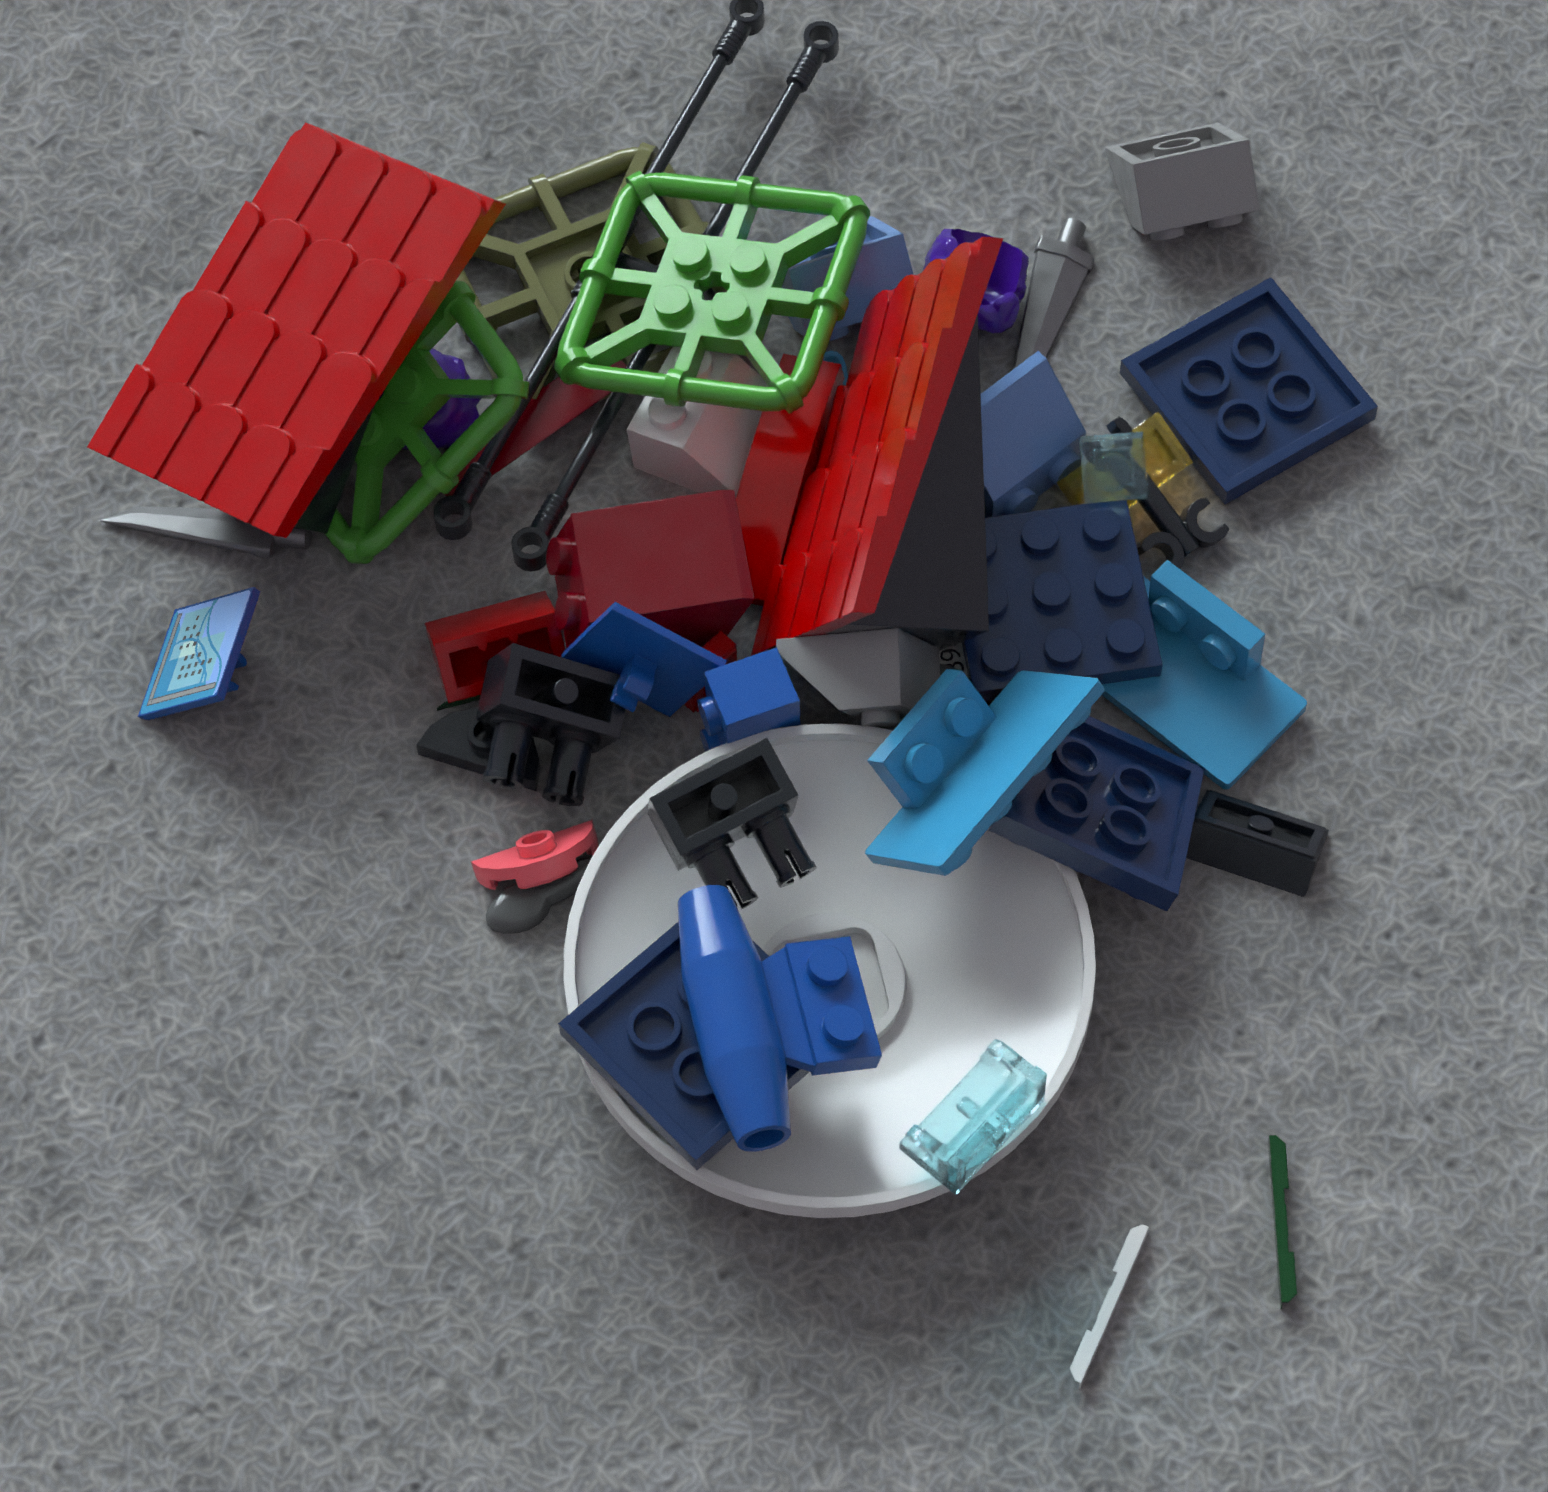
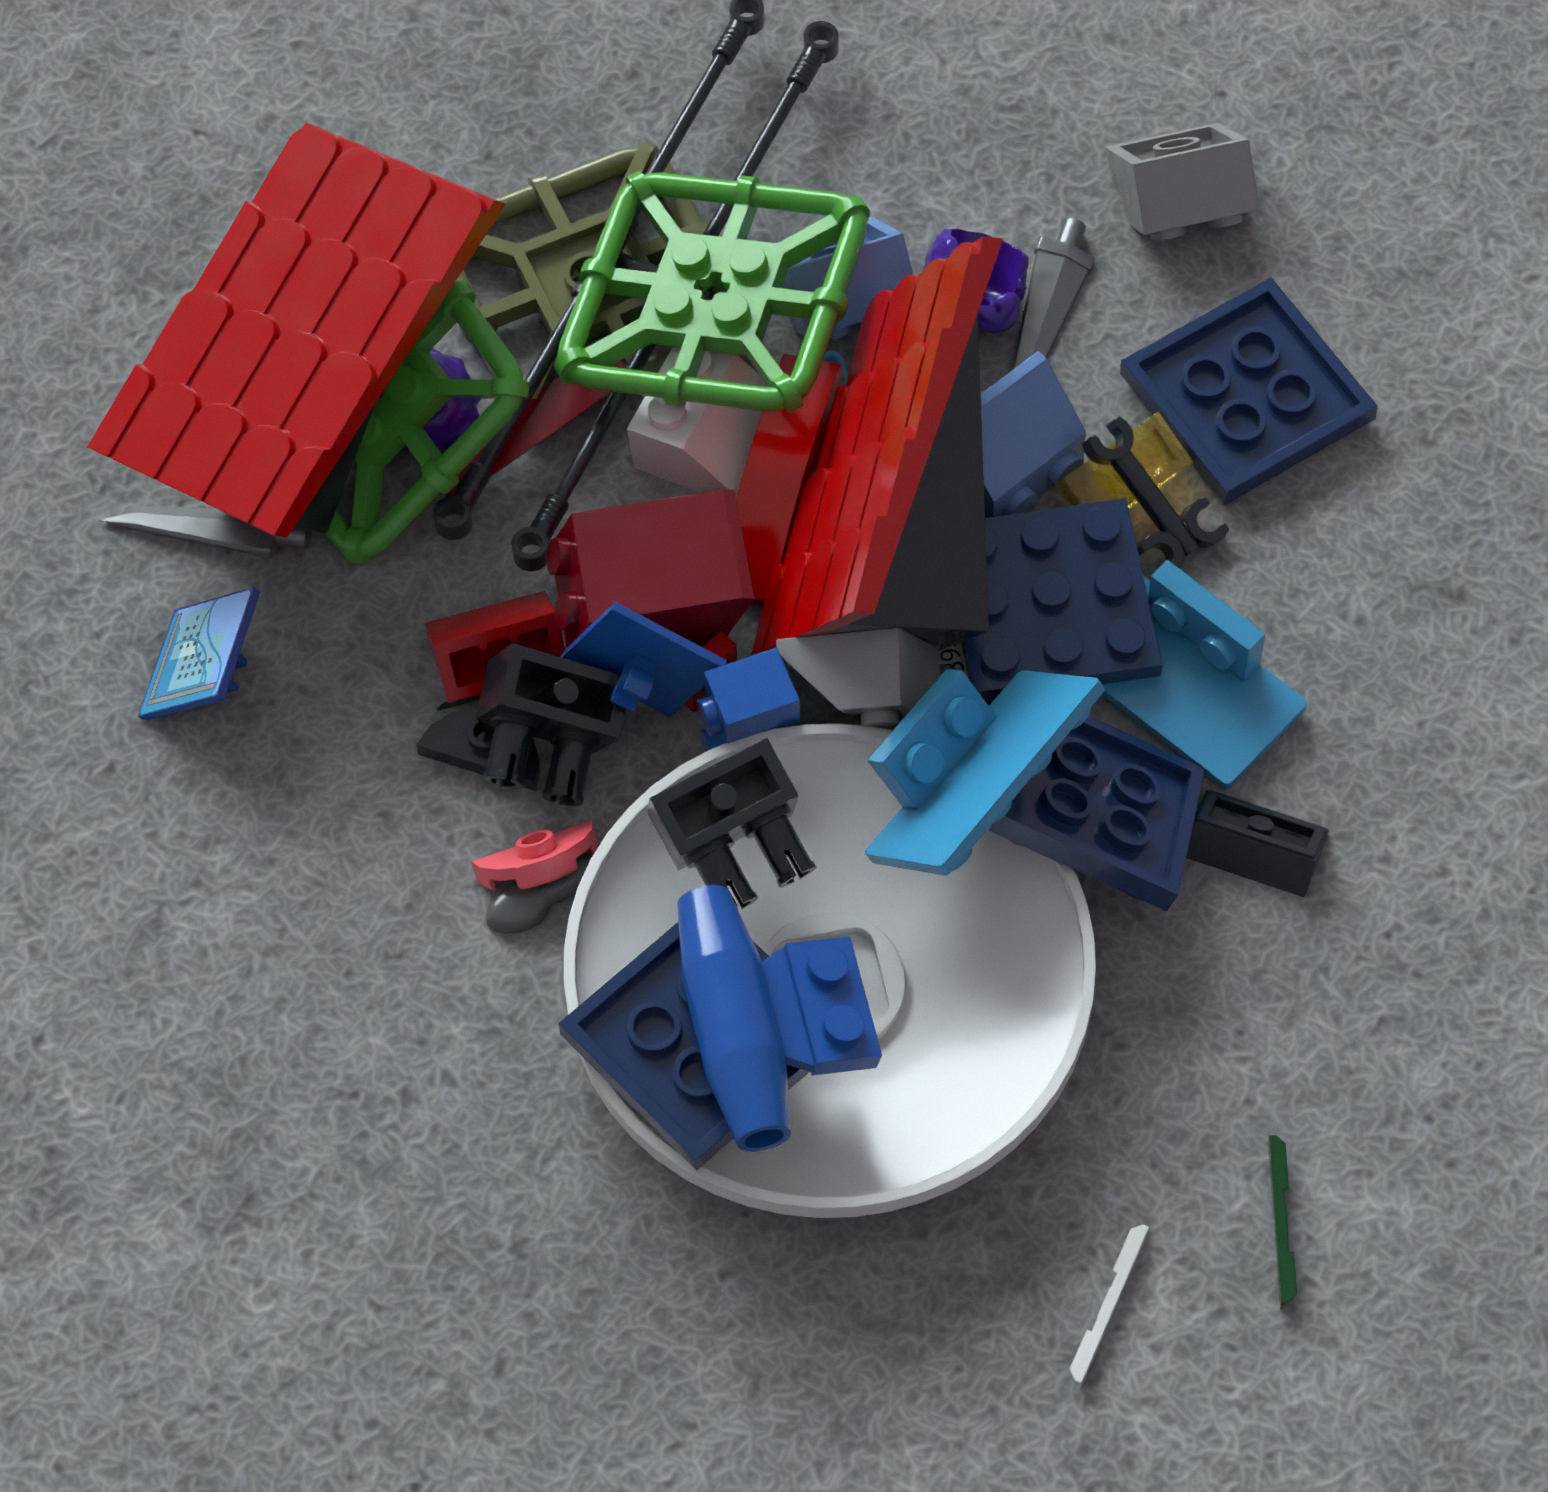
clear light blue hinge [899,1039,1047,1195] -> none
clear light blue plate [1079,431,1149,503] -> none

